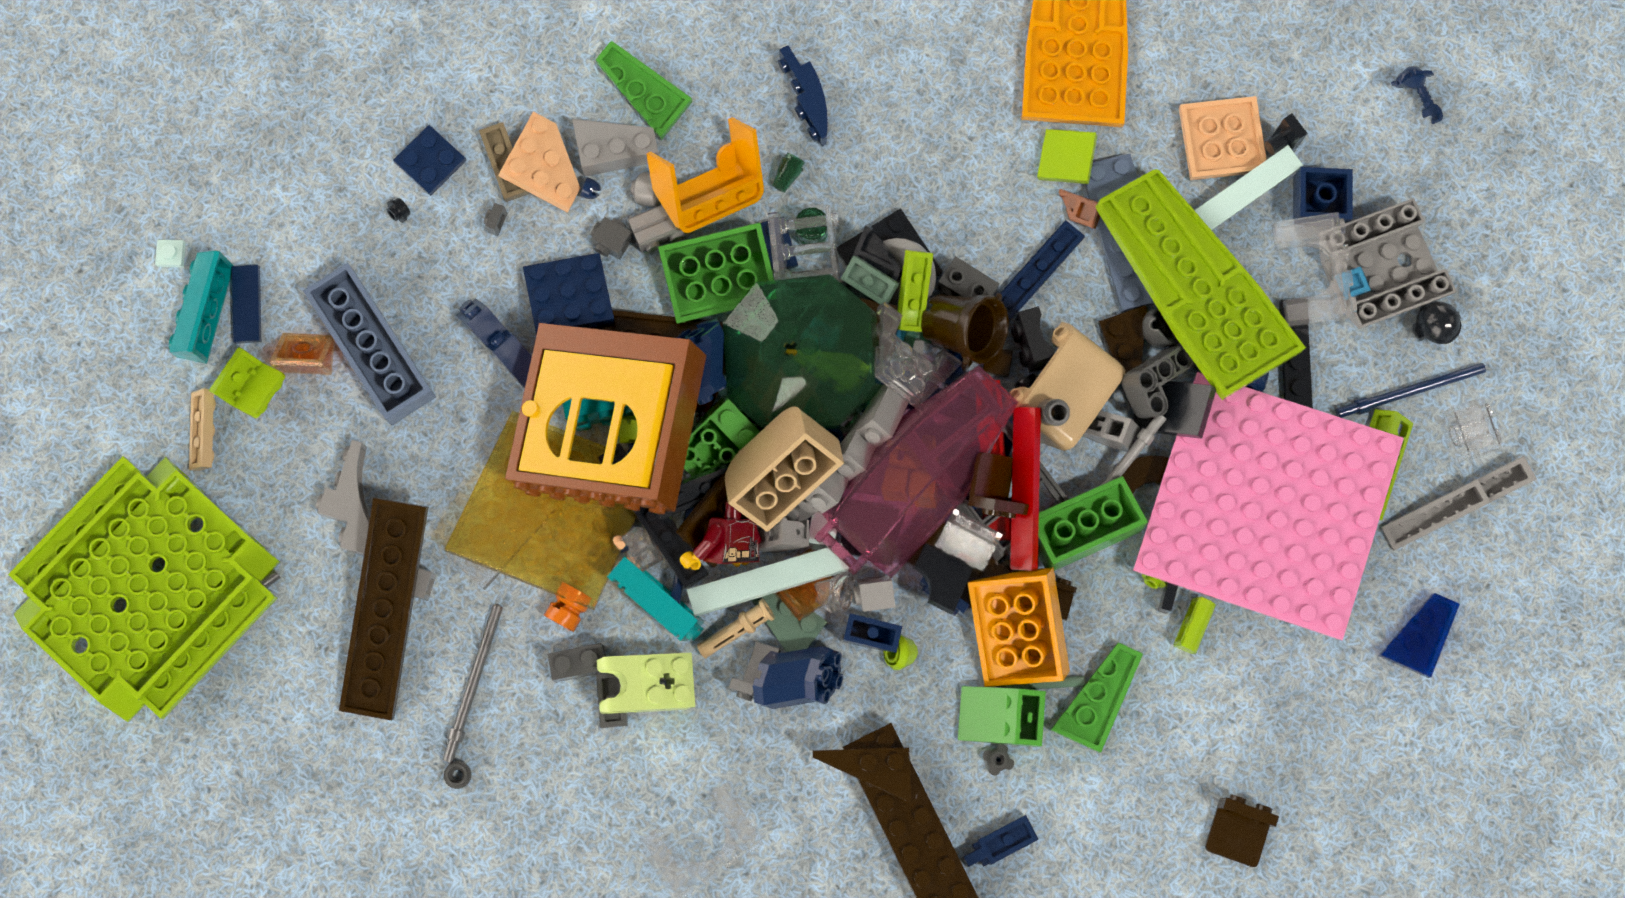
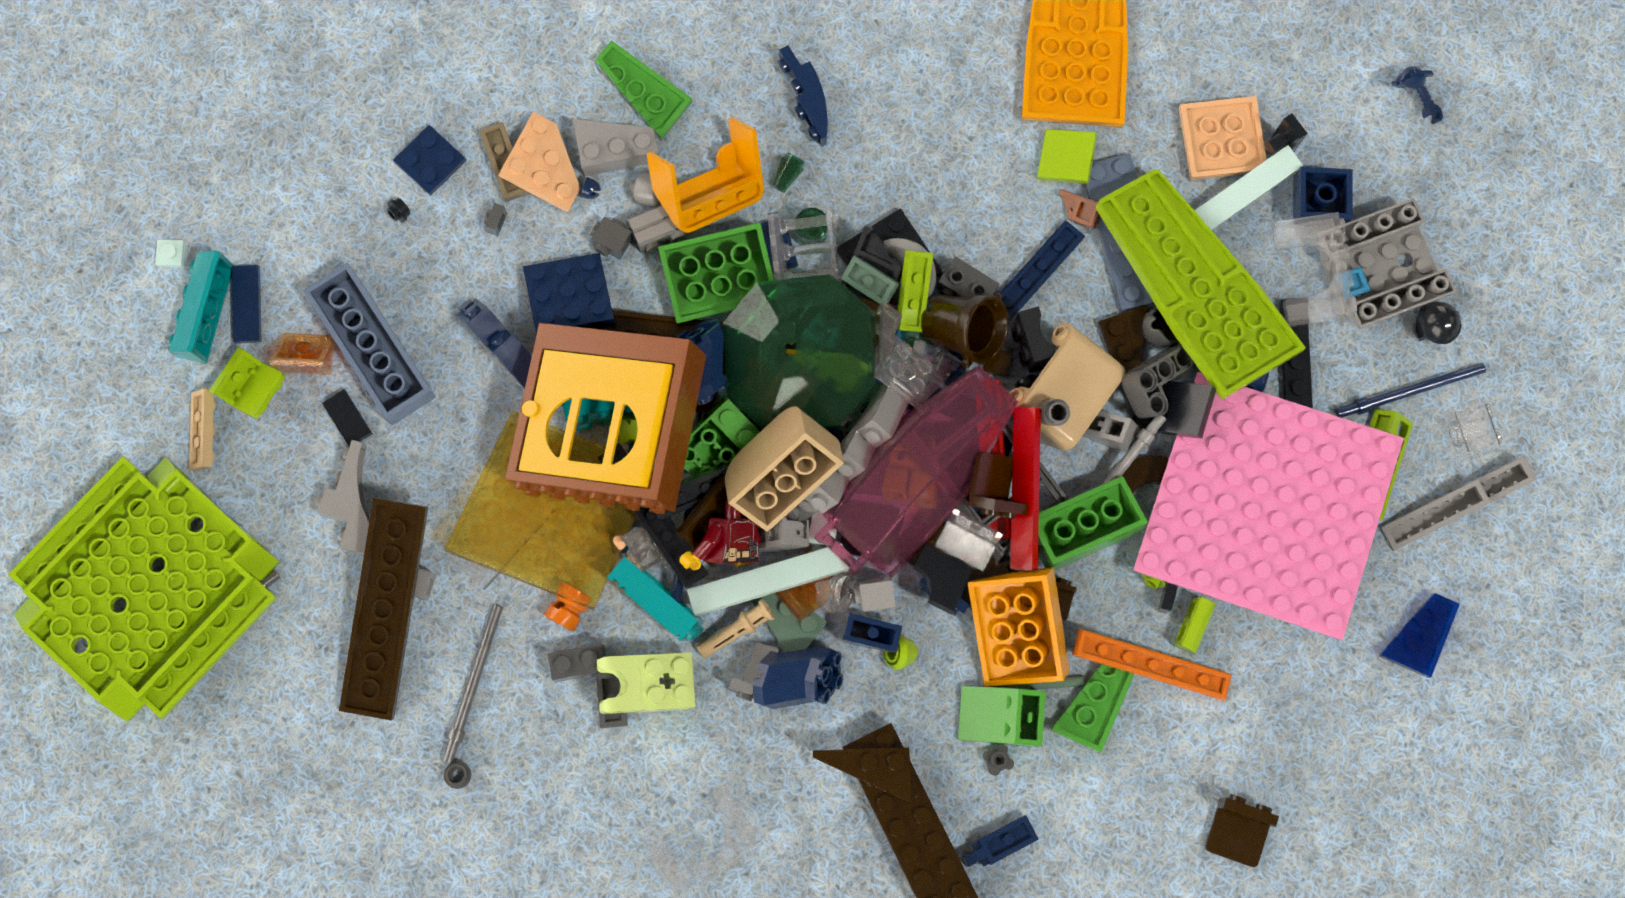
none -> black tile [322,389,373,446]
none -> orange tile [1072,629,1232,700]

